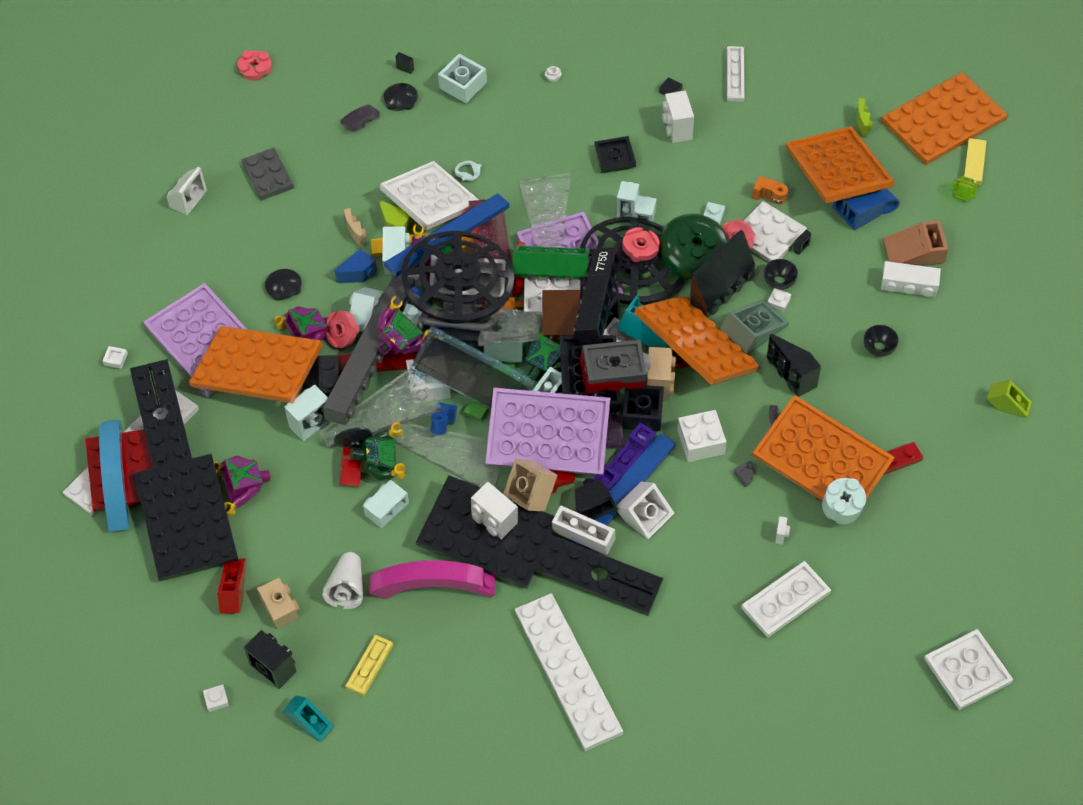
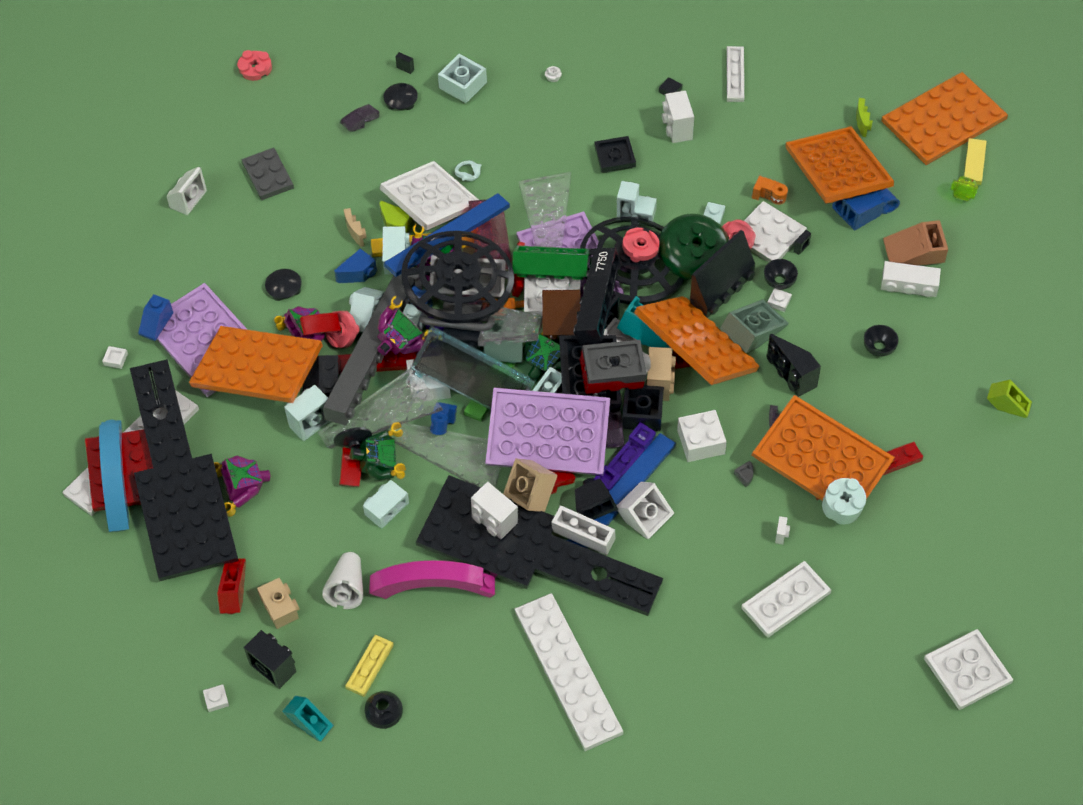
none -> blue slope [138,294,174,341]
none -> red slope [300,313,341,336]
none -> black piece [365,691,403,729]

